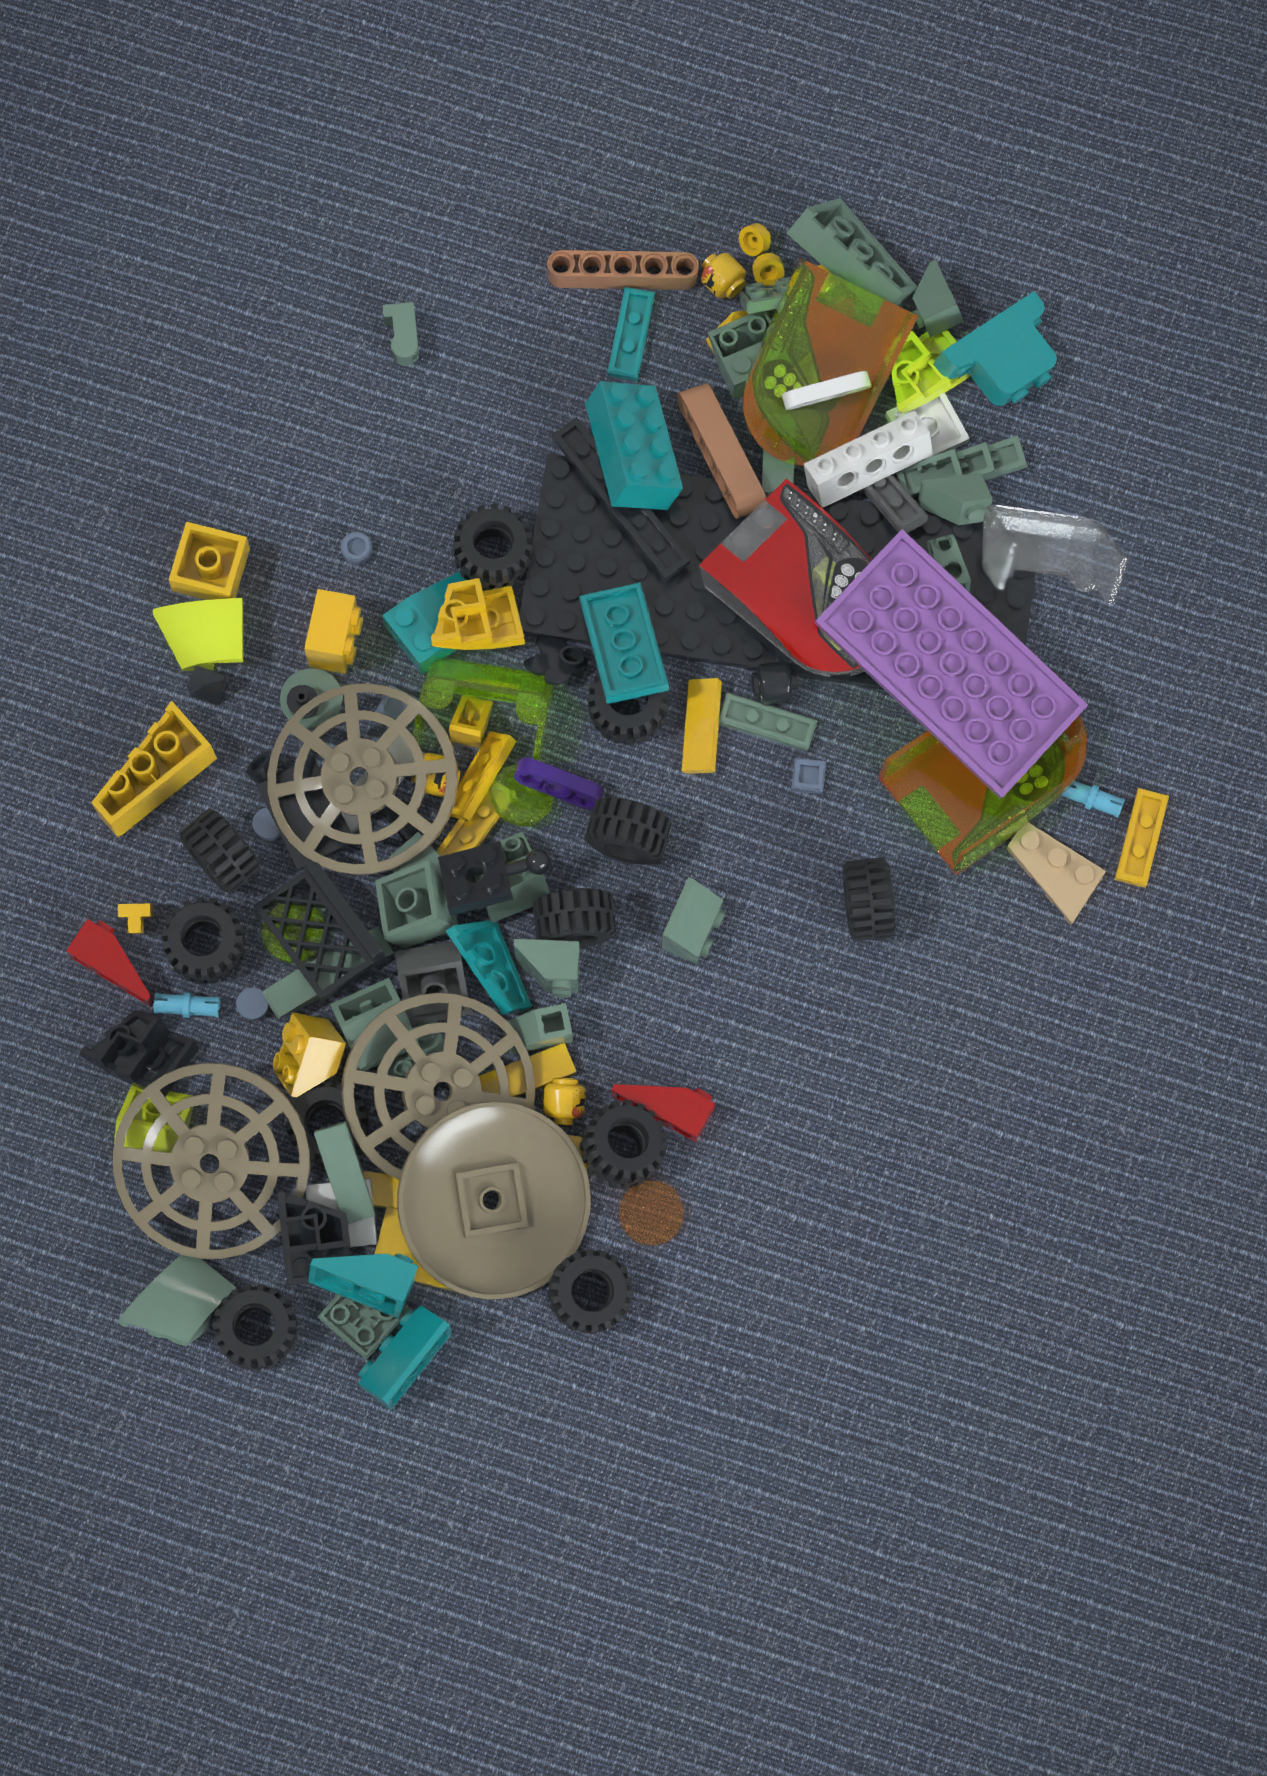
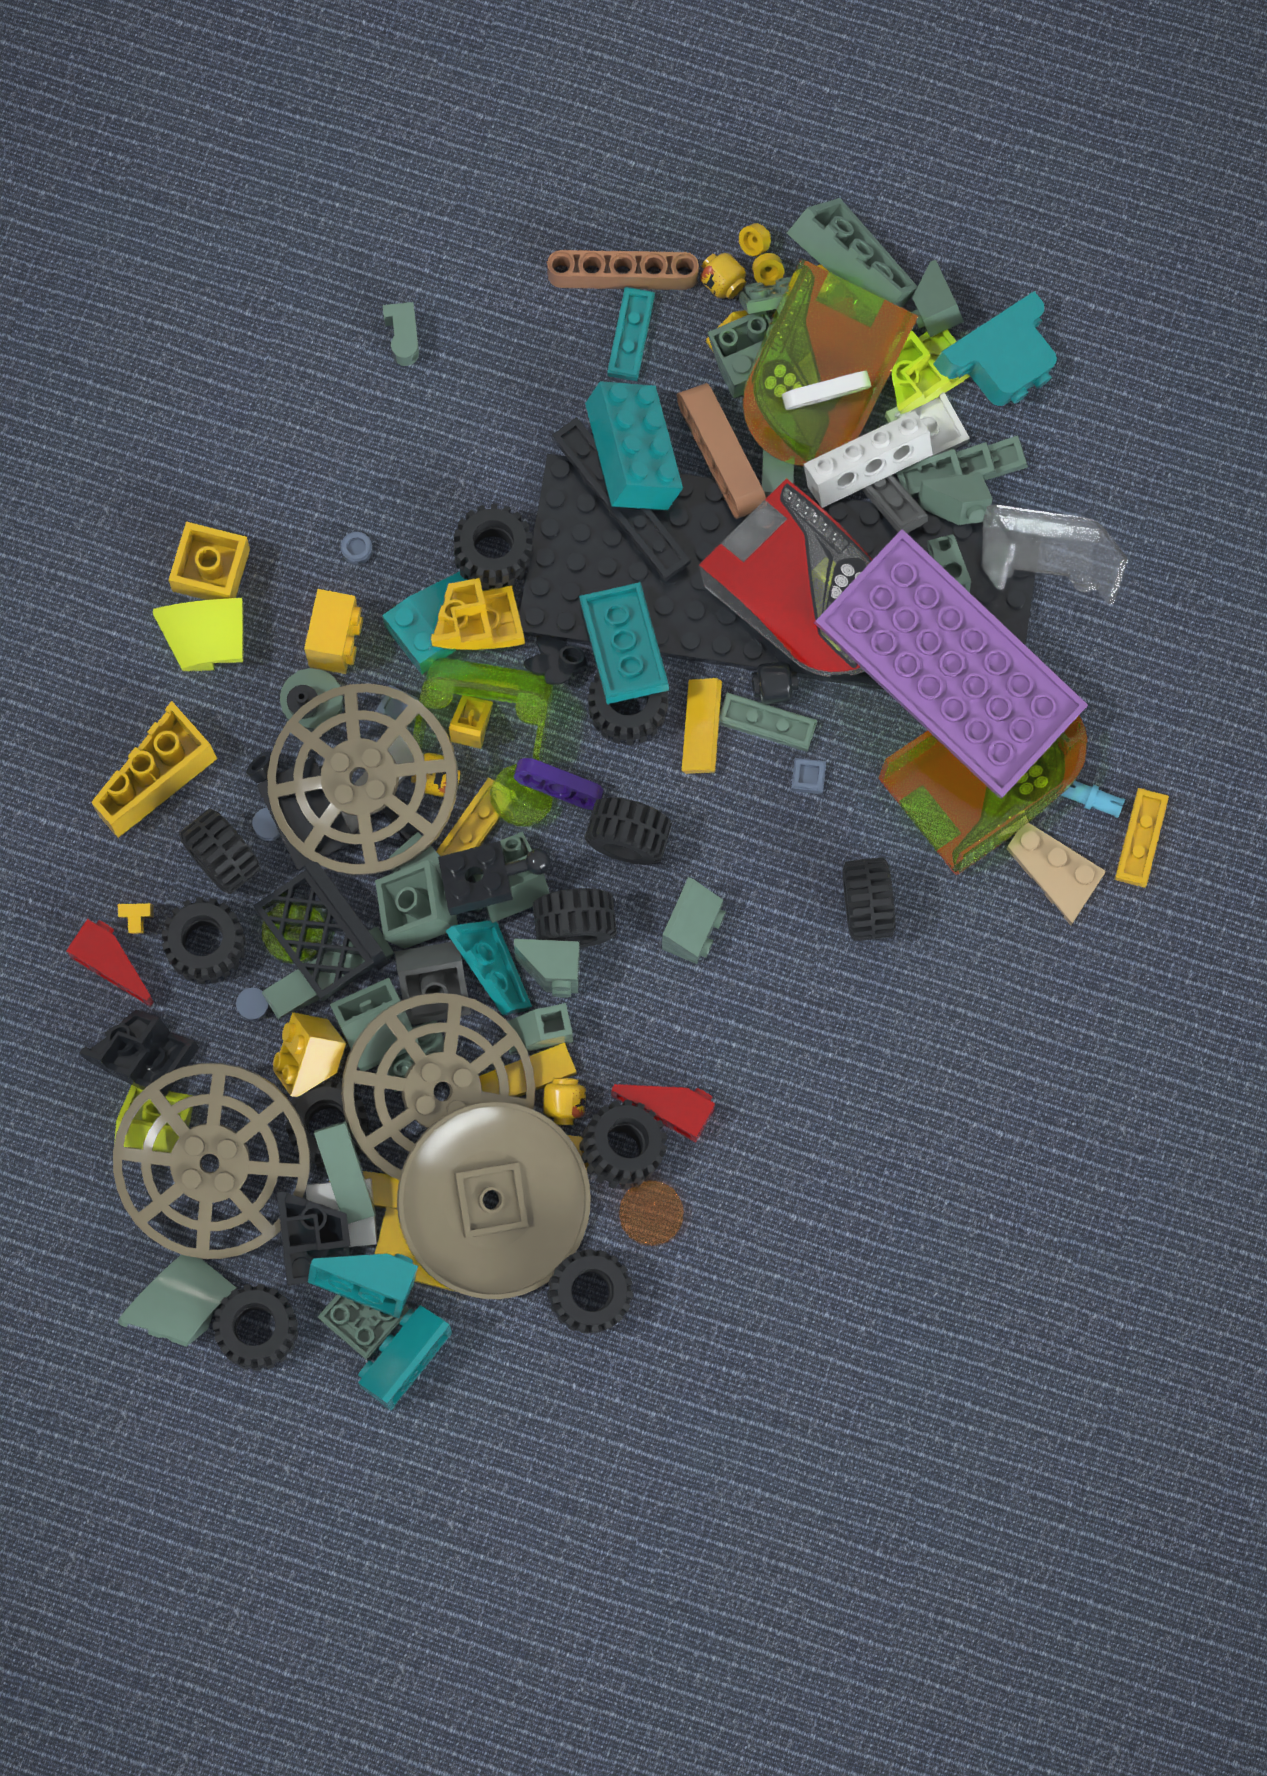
medium azure pin [153,992,221,1018] -> none
black slope [188,666,228,705] -> none
yellow tile [450,731,517,822] -> none

